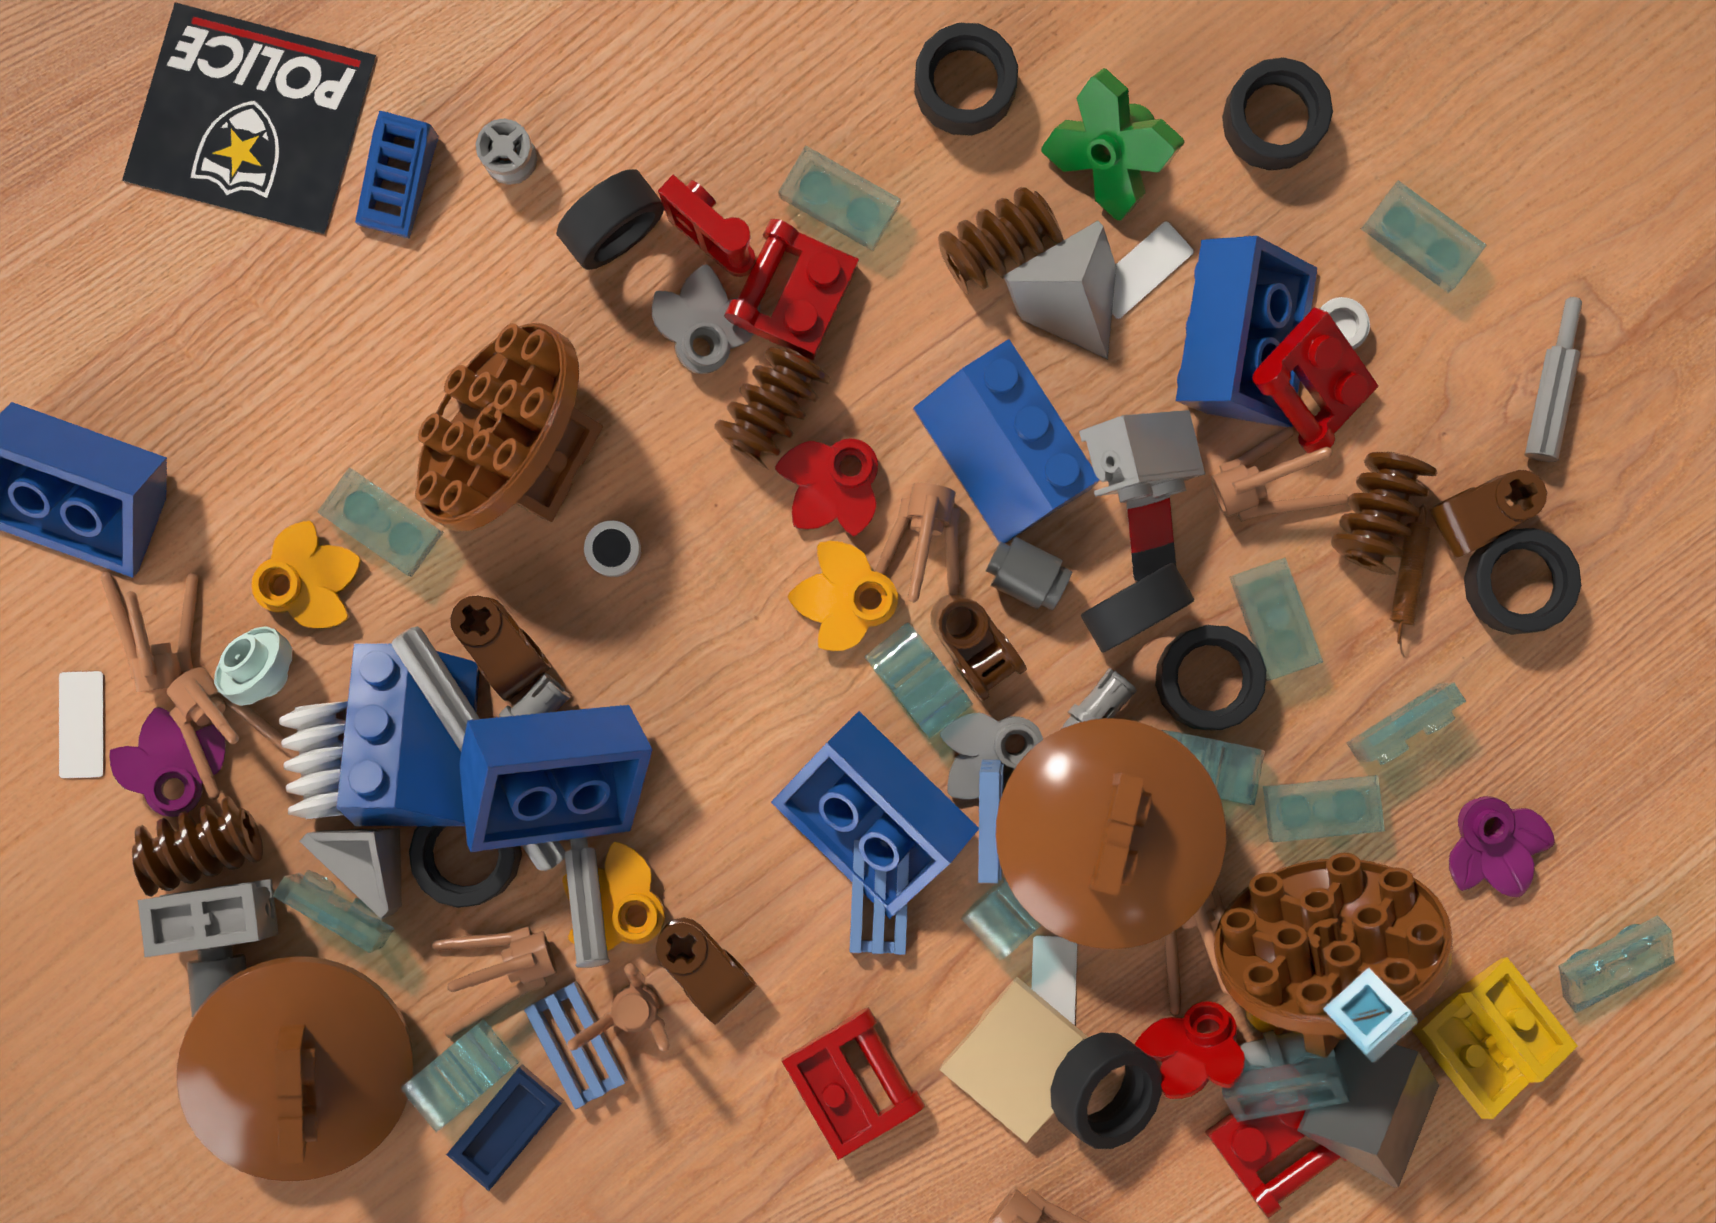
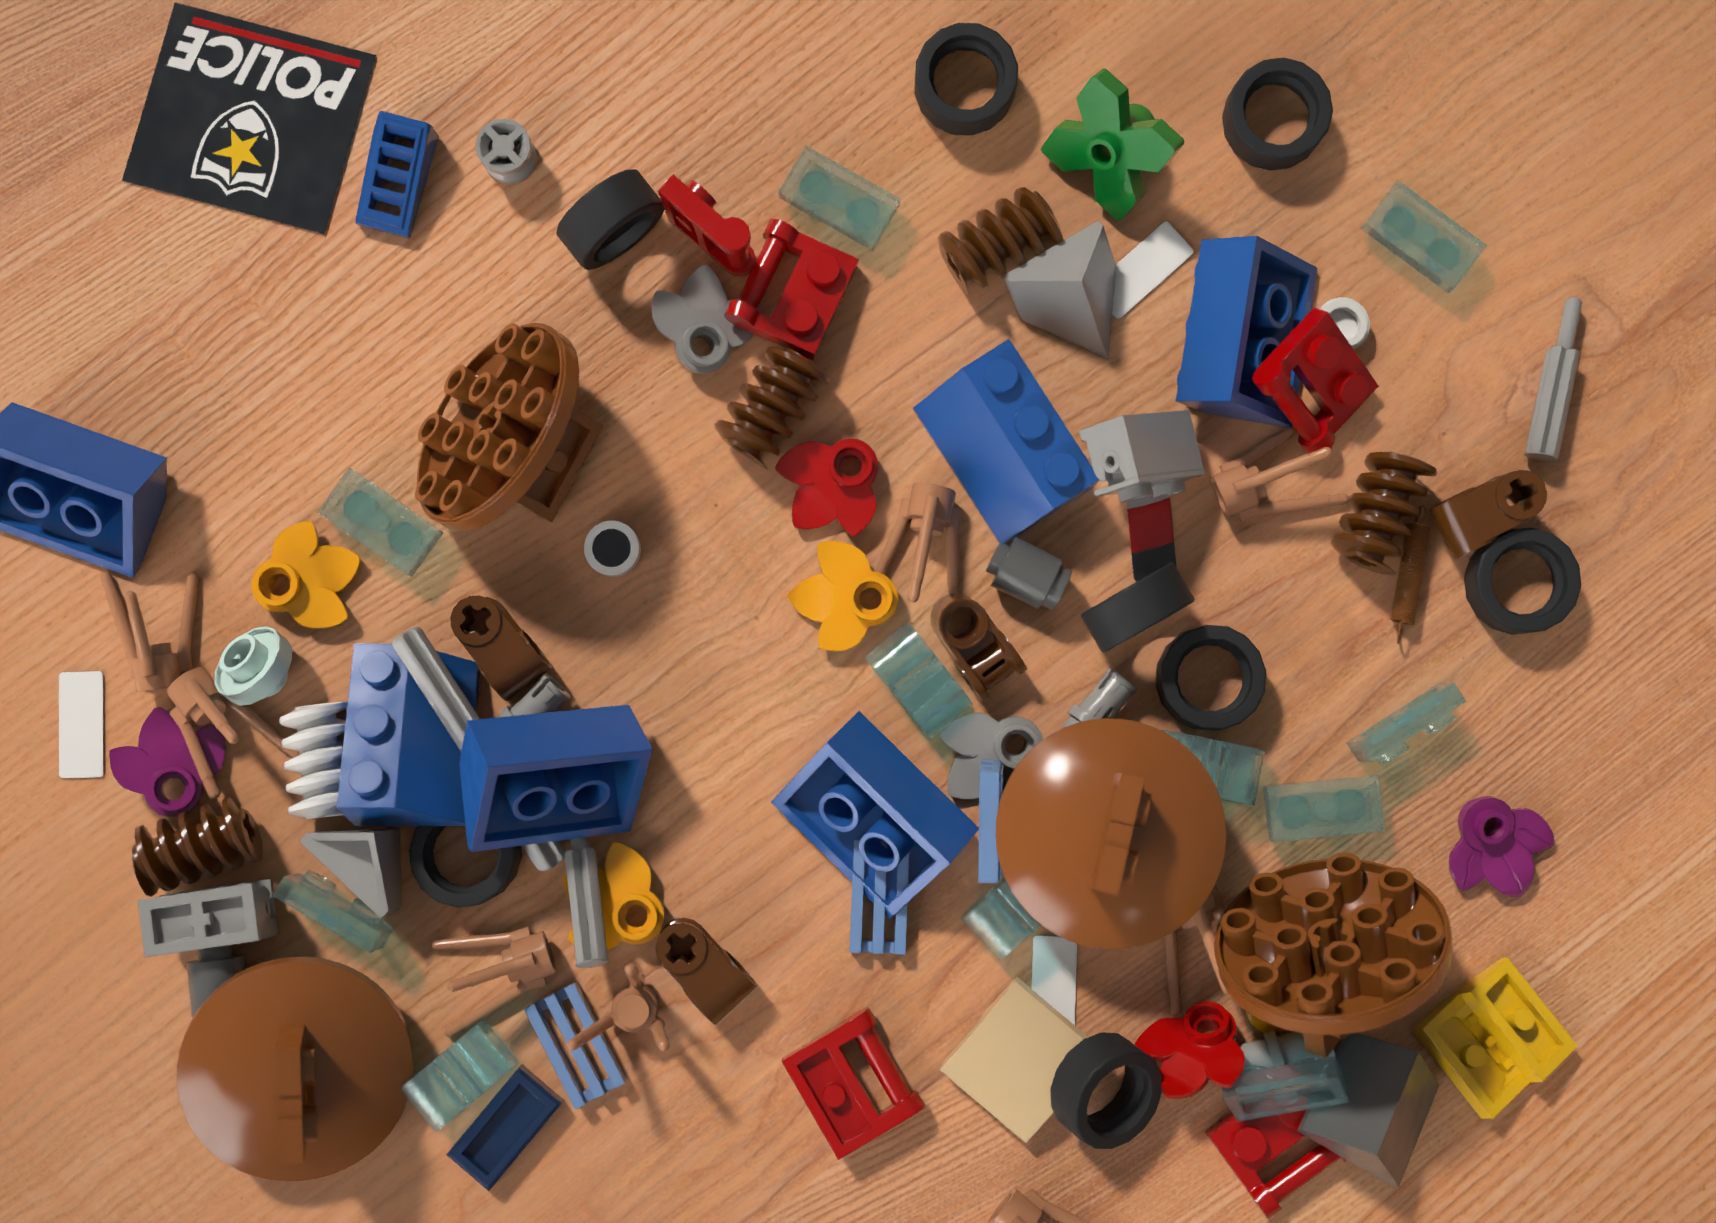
clear light blue plate [1229,557,1323,681] -> none
medium azure slope [1324,968,1417,1062] -> none
clear light blue plate [1558,915,1675,1013] -> none

